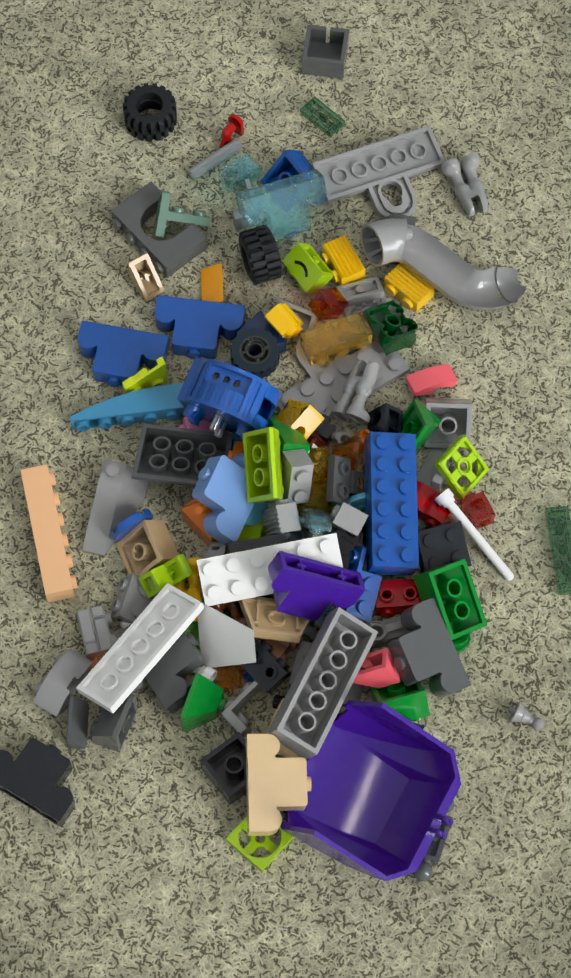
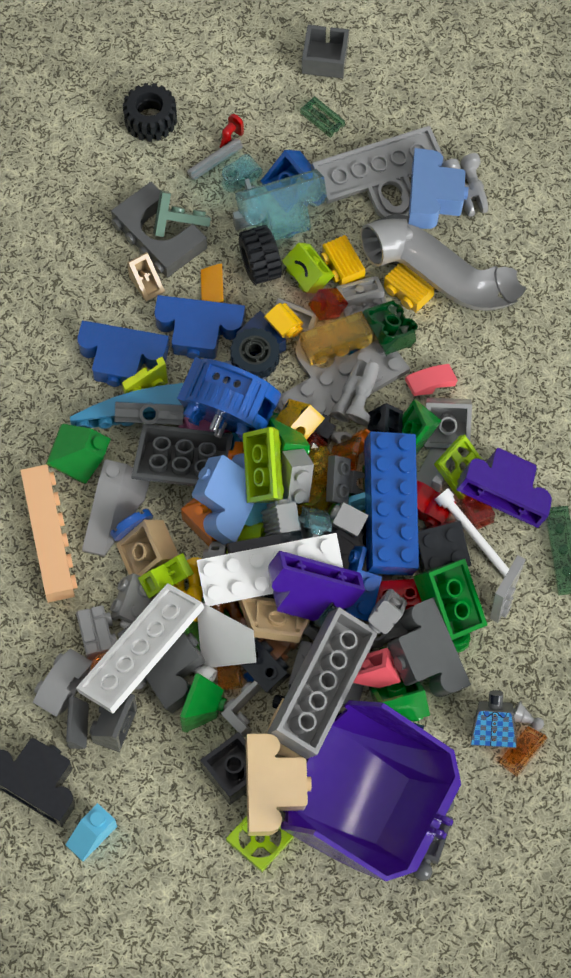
none -> green slope [46,424,111,484]
none -> medium azure slope [65,803,117,861]
none -> dark grey piece [115,402,184,425]
none -> light grey brick [368,589,407,634]
none -> medium blue brick [408,148,469,229]
none -> dark purple brick [456,448,552,528]
none -> torso [471,690,517,748]
none -> light grey wing [490,555,526,623]
none -> clear orange slope [498,726,548,777]

